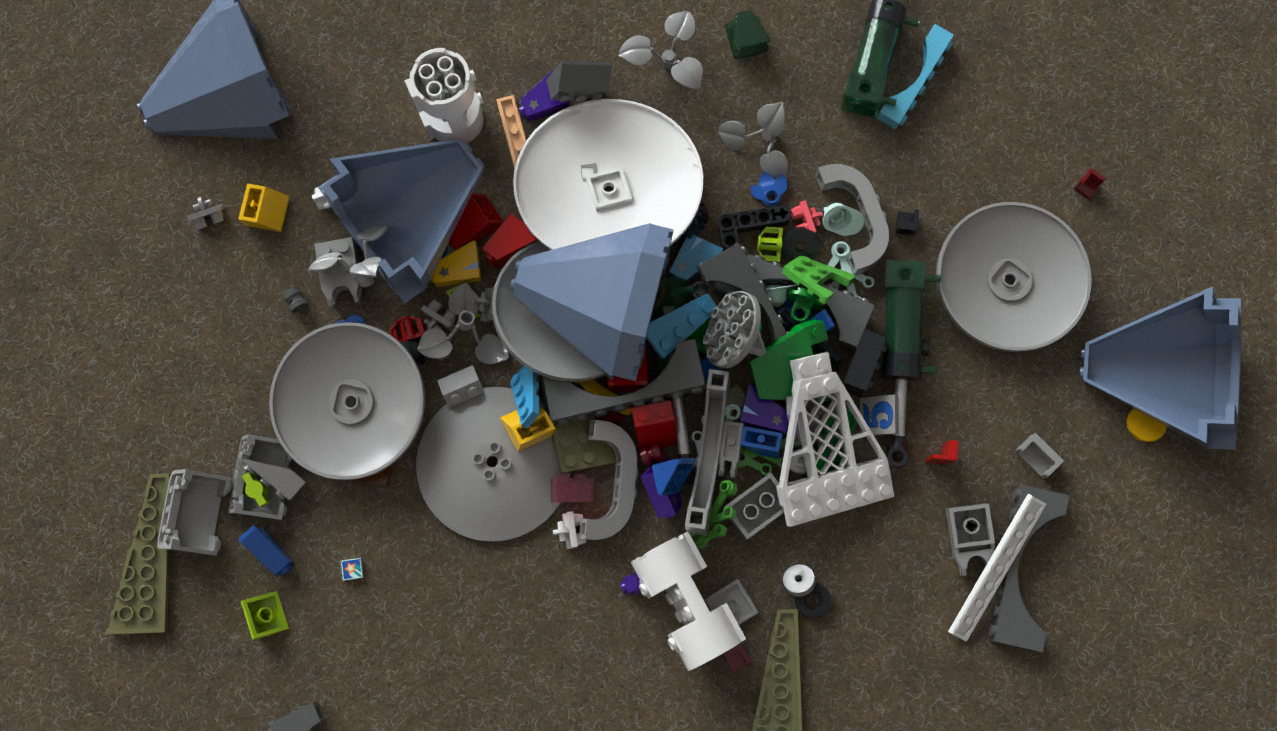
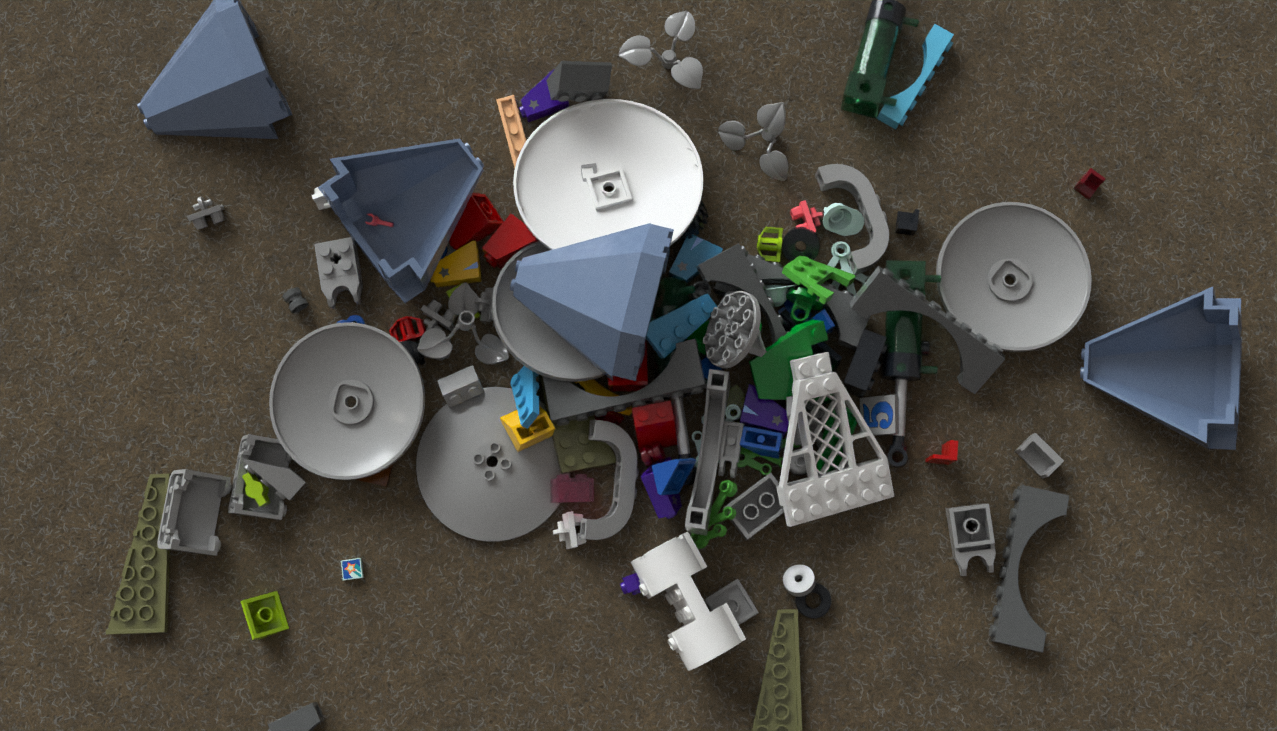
blue slope [238,525,294,576] -> none
yellow slope [239,183,290,232] -> none
light grey plant [308,225,388,287] -> none
white cylinder [404,48,484,144] -> none
black beam [718,205,791,251] -> none
dark red panel [723,643,751,672] -> none
clear green piece [724,10,770,60] -> none
blue plate [750,172,787,207] -> none
white tile [948,494,1046,642] -> none
yellow tile [1127,409,1167,442] -> none
none -> coral hand [365,214,394,227]
none -> dark grey arch [849,266,1005,394]

